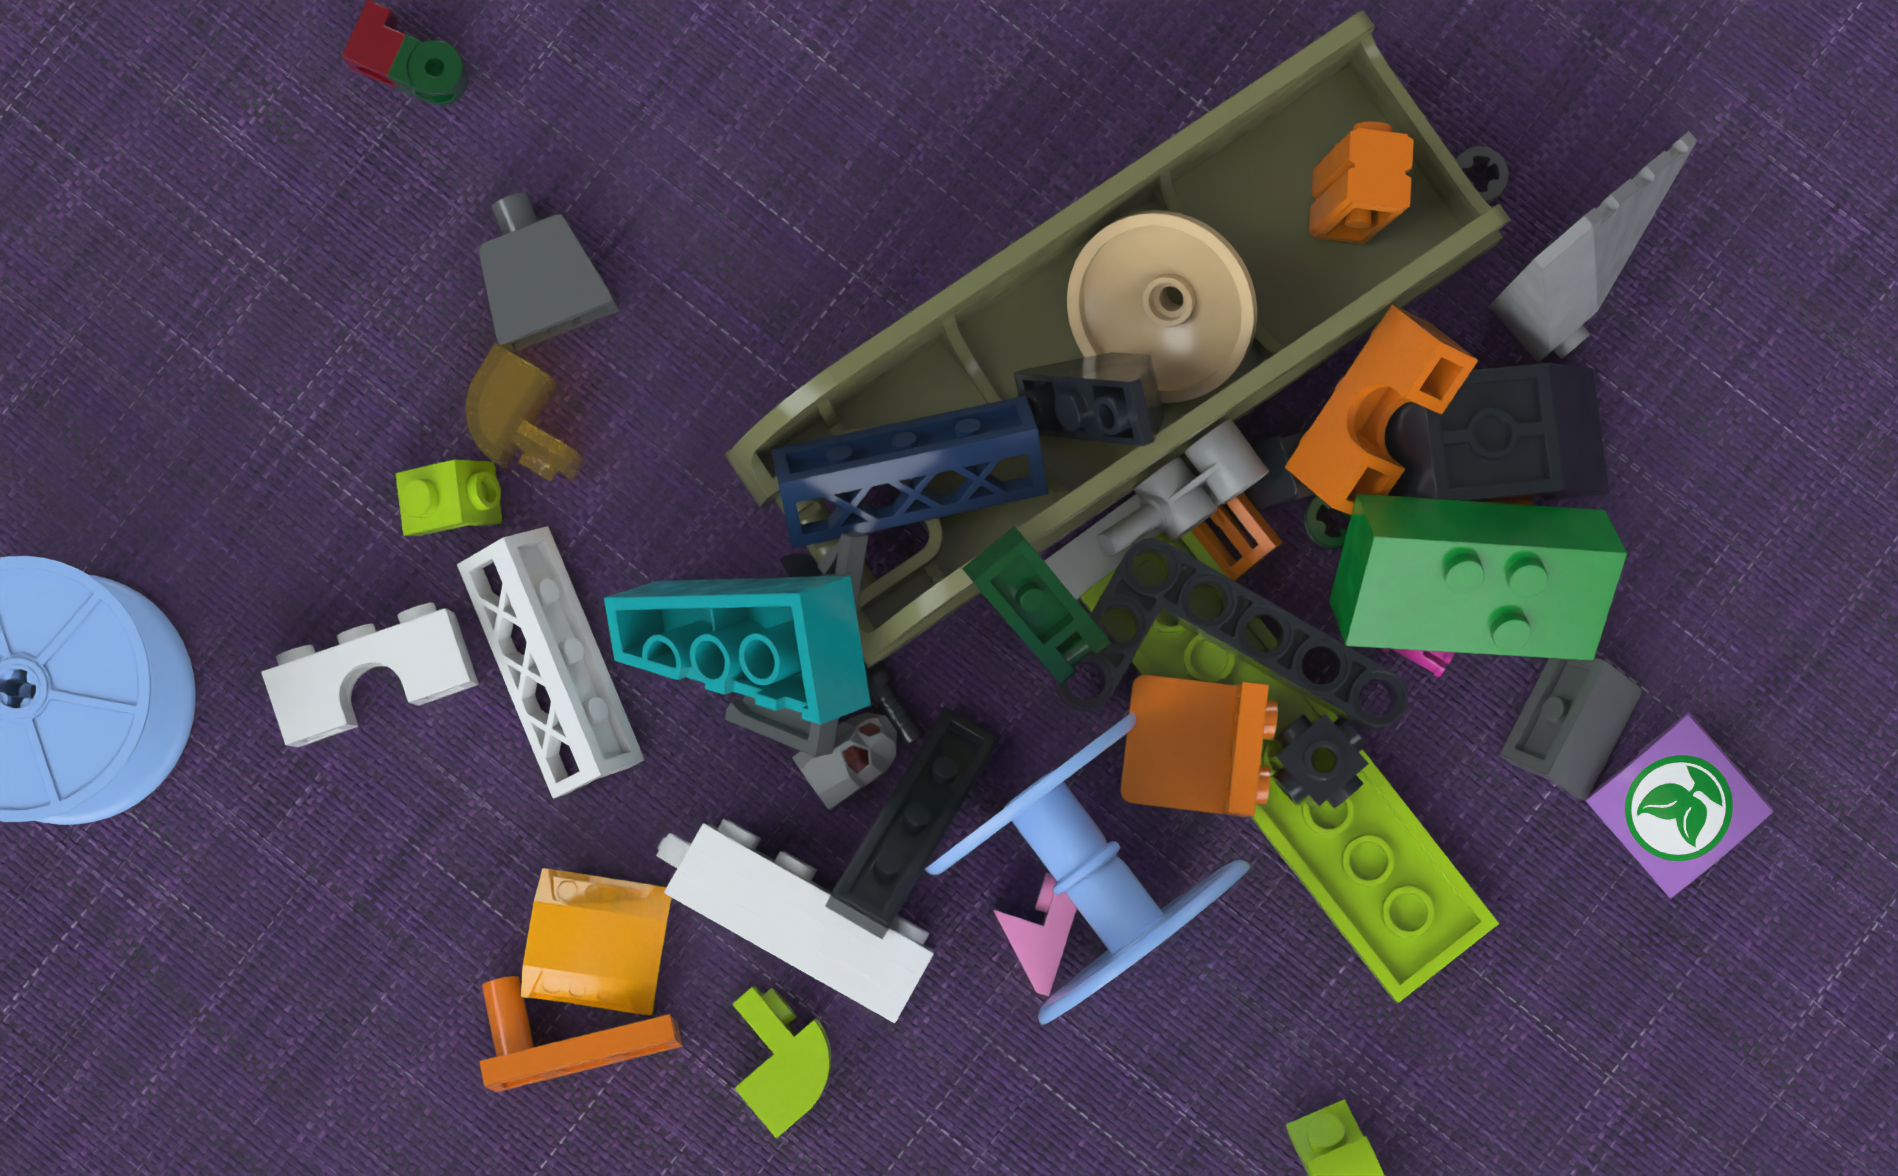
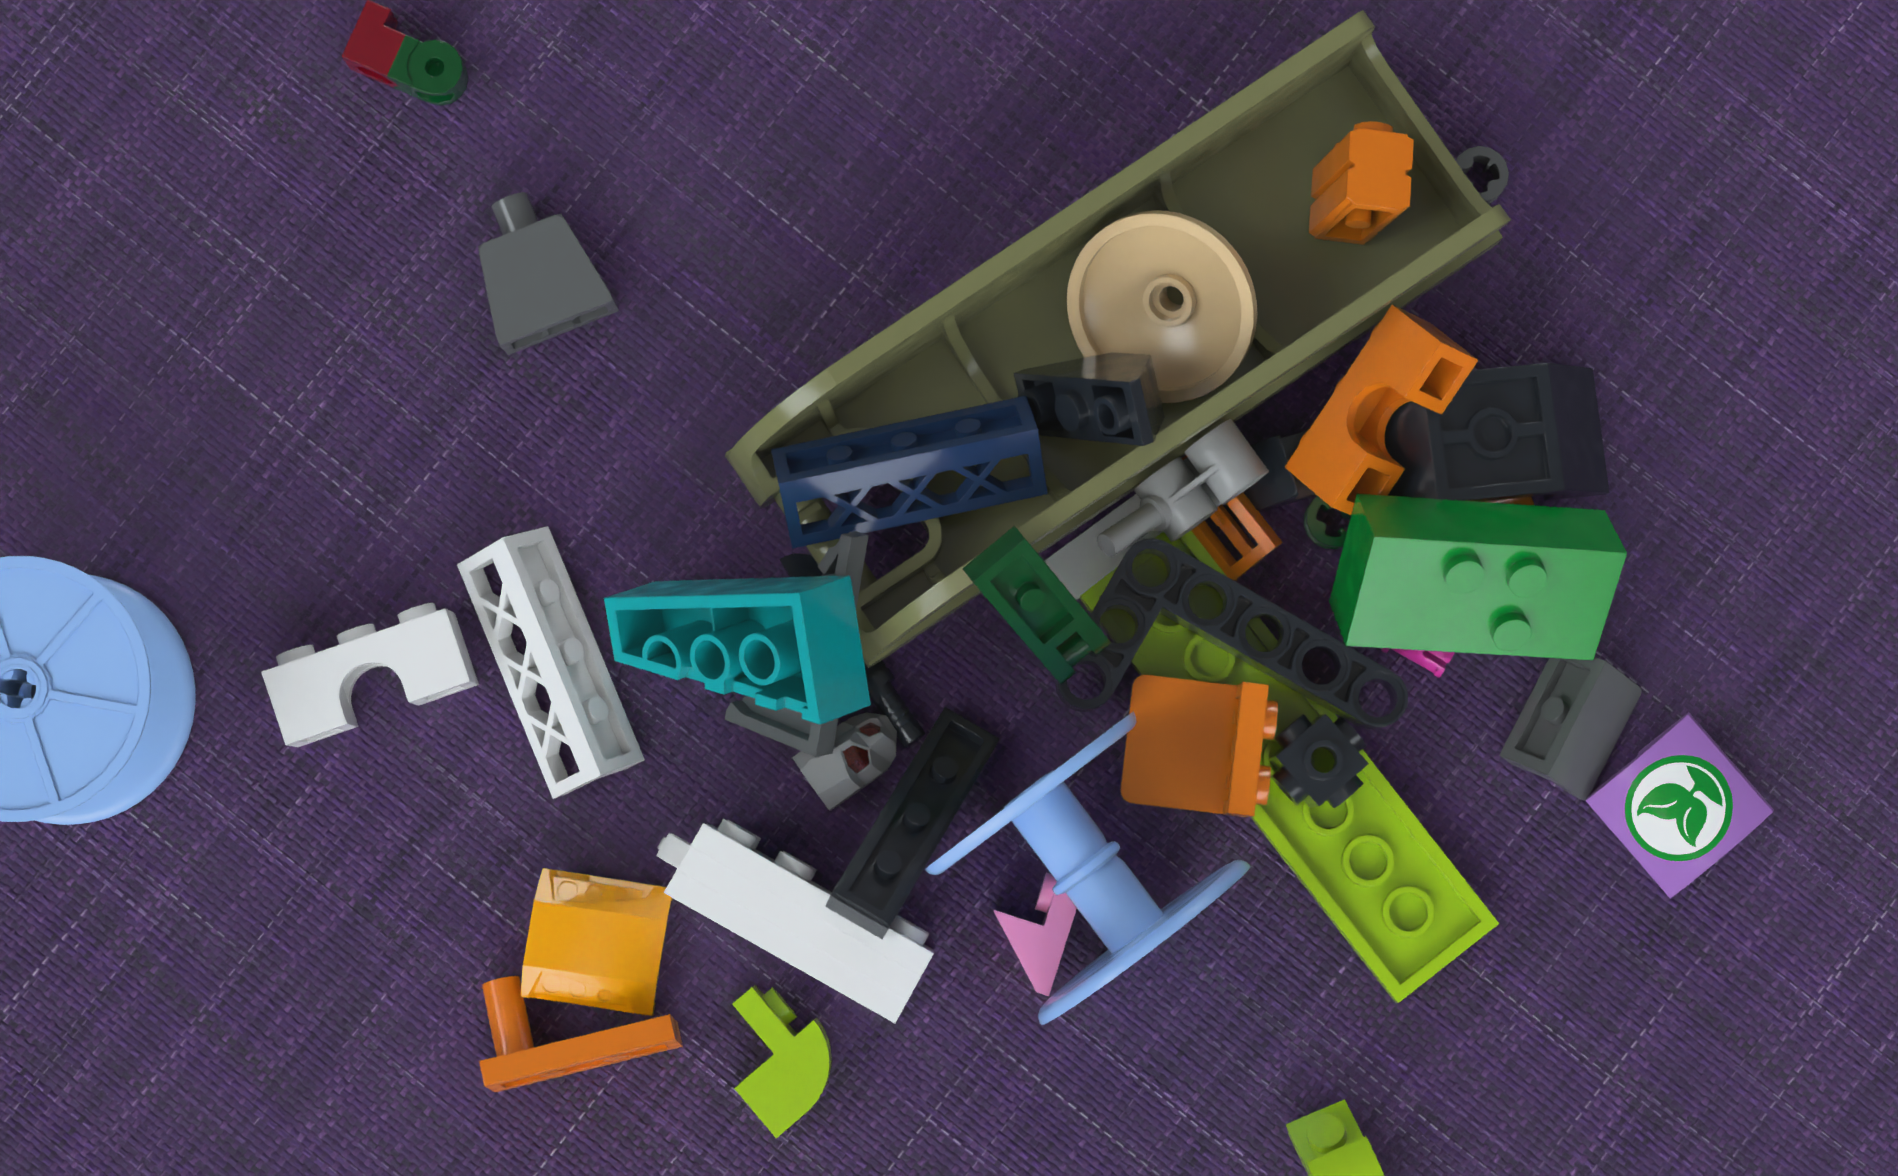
lime bracket [395,459,502,536] -> none
clear yellow brick [465,343,584,482] -> none
light grey slope [1488,131,1697,363] -> none

